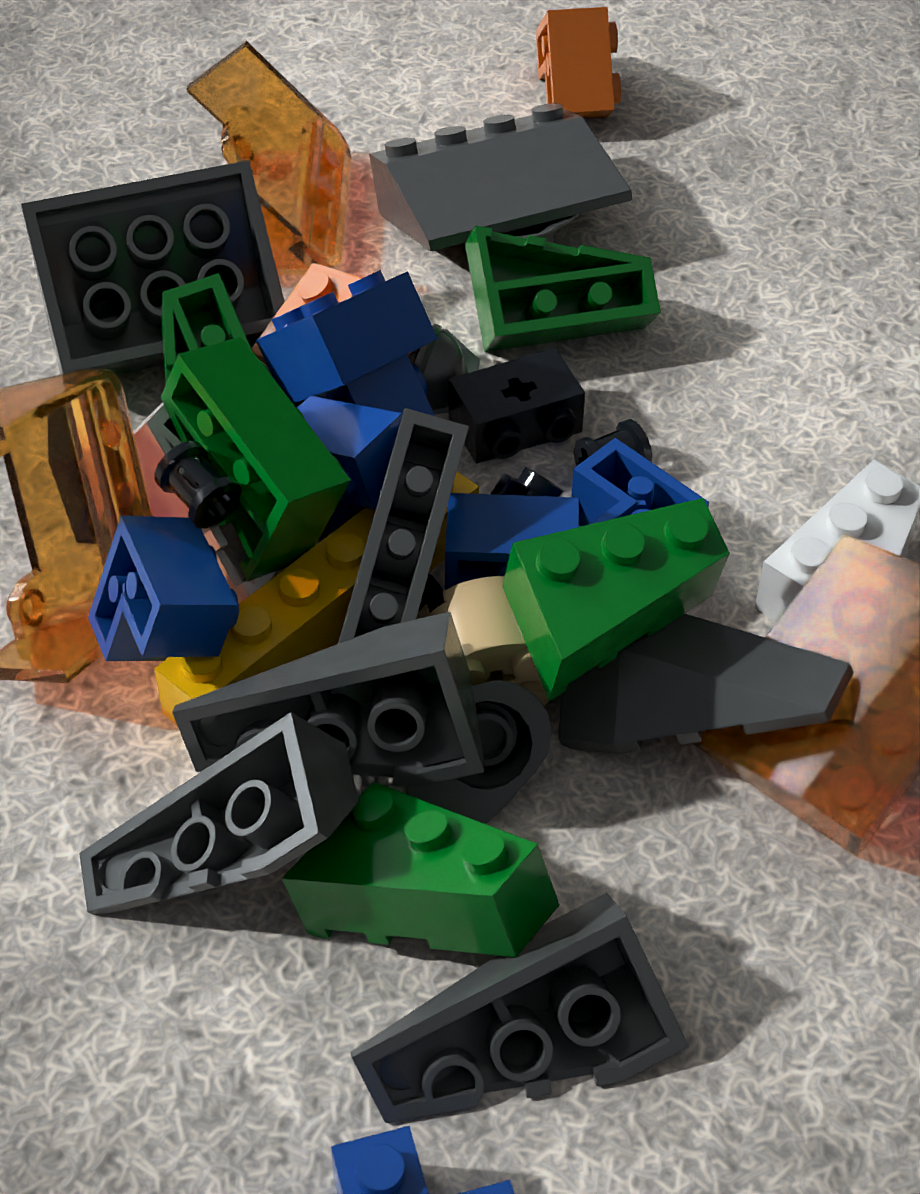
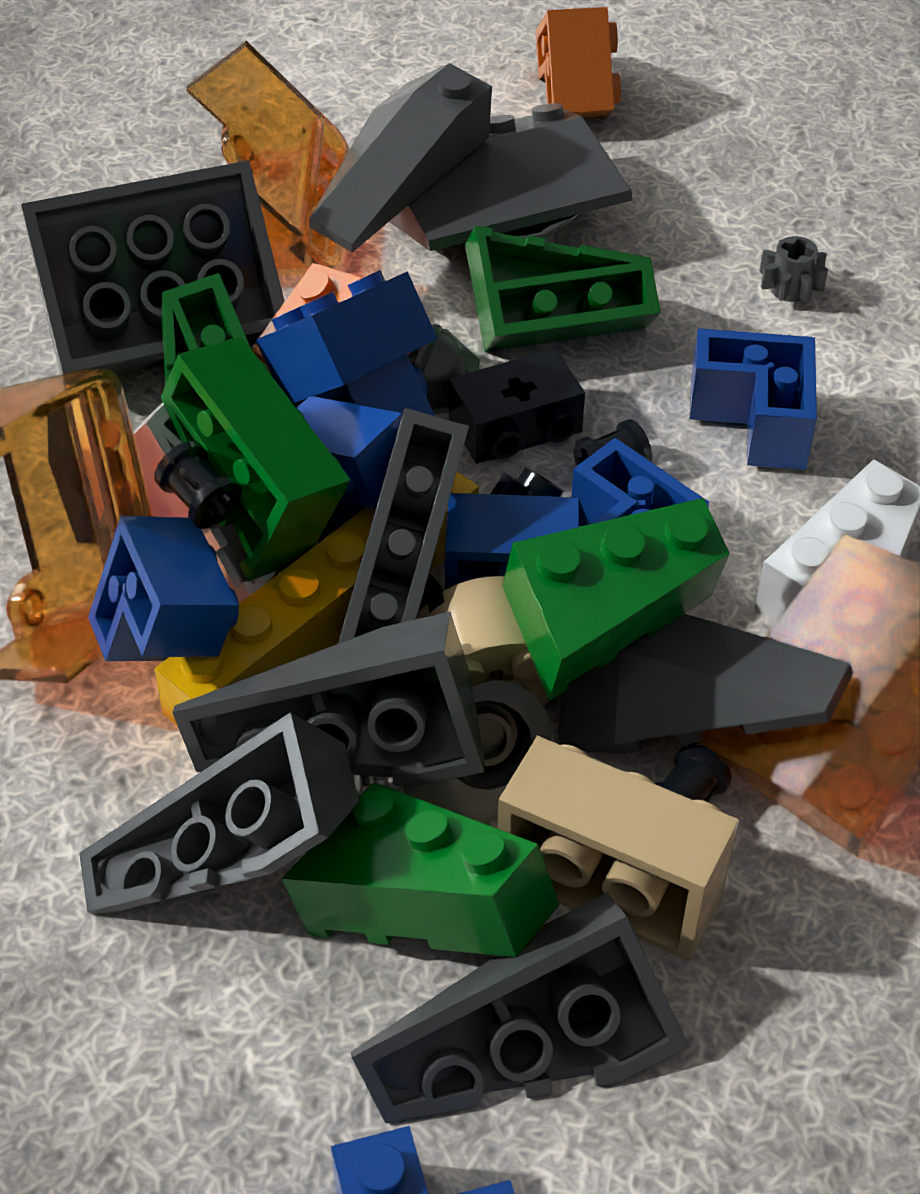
none -> dark grey wedge [309,63,492,253]
none -> tan brick [497,735,739,962]
none -> black bush [655,743,732,802]
none -> blue brick [689,328,817,470]
none -> dark grey gear [759,236,829,302]

